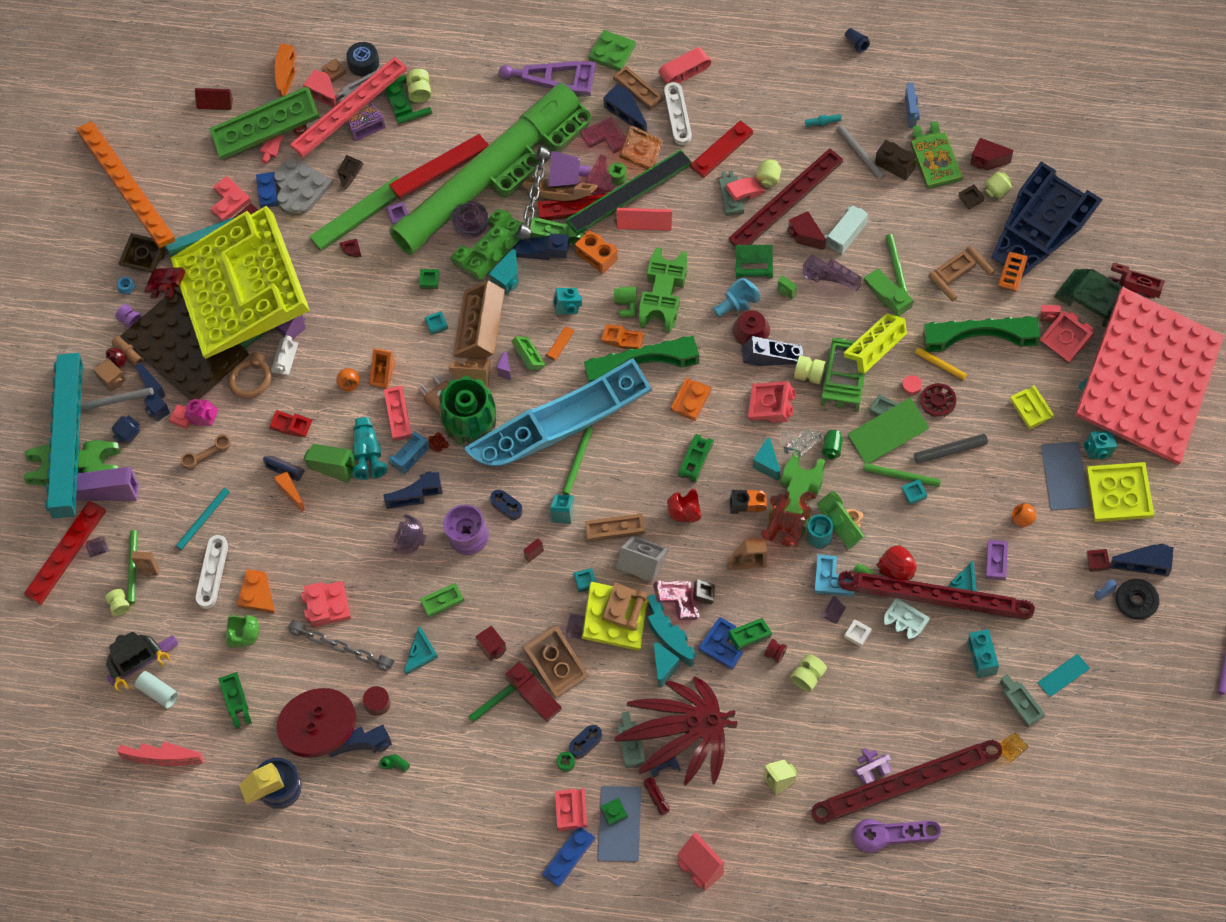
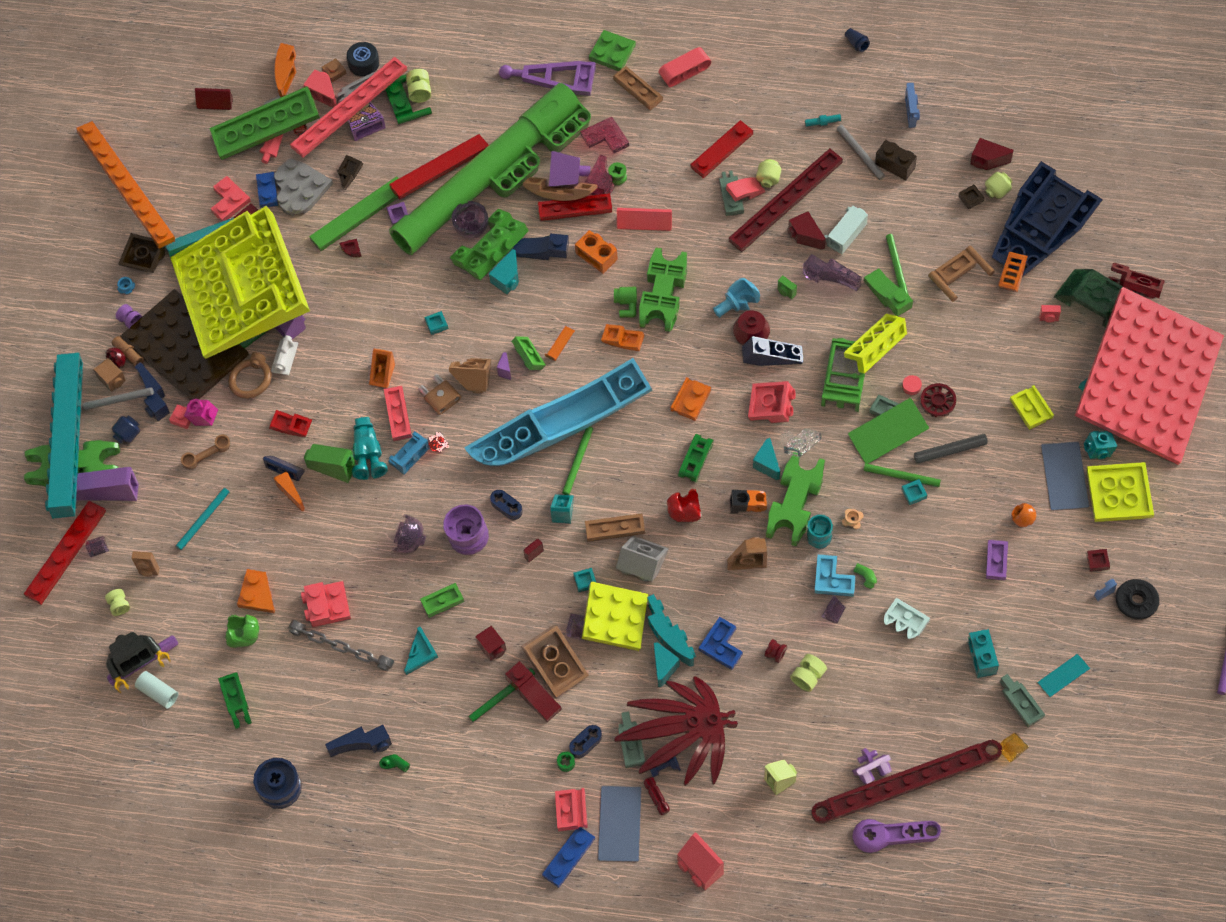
coral slope [117,742,204,766] -> none
bright green bar [127,530,138,604] -> none
dark red plate [144,267,186,298] -> none
white plate [196,535,228,609] -> none
light yellow slope [239,763,284,804] -> none
dark red plate [276,688,356,758] -> none
orange piece [336,368,360,391] -> none
dark red piece [363,686,390,716] -> none
dark blue slope [384,471,443,509] -> none
green plate [419,269,439,289] -> none
green wheel [439,376,496,445] -> none
medium nougat slope [453,280,505,359] -> none
flat silver piece [516,146,550,240] -> none
bright green plate [529,217,584,245] -> none
teal brick [553,288,582,314] -> none
black tile [566,150,692,235] -> none
green arch [584,336,699,383] -> none
green plate [600,798,628,826] -> none
medium nougat plate [602,582,648,631] -> none
dark blue slope [603,84,647,135] -> none
clear orange plate [619,125,663,170] -> none
clear pink plate [653,581,699,620] -> none
white plate [664,82,692,145] -> none
dark brown plate [693,579,715,605] -> none
green plate [728,618,772,651] -> none
green plate [735,245,773,278] -> none
clear red animal [761,491,816,547] -> none
yellowish green wheel [794,355,826,385] -> none
bright green plate [817,491,866,549] -> none
green brick [822,430,843,460] -> none
dark red plate [837,570,1035,620] -> none
white plate [844,619,872,648] -> none
red hair [876,545,917,580] -> none
bright green tile [911,121,963,189] -> none
yellow bar [915,347,967,381] -> none
green arch [923,316,1040,352] -> none
teal tile [947,561,977,591] -> none
coral plate [1040,310,1095,363] -> none
dark blue slope [1110,544,1174,576] -> none

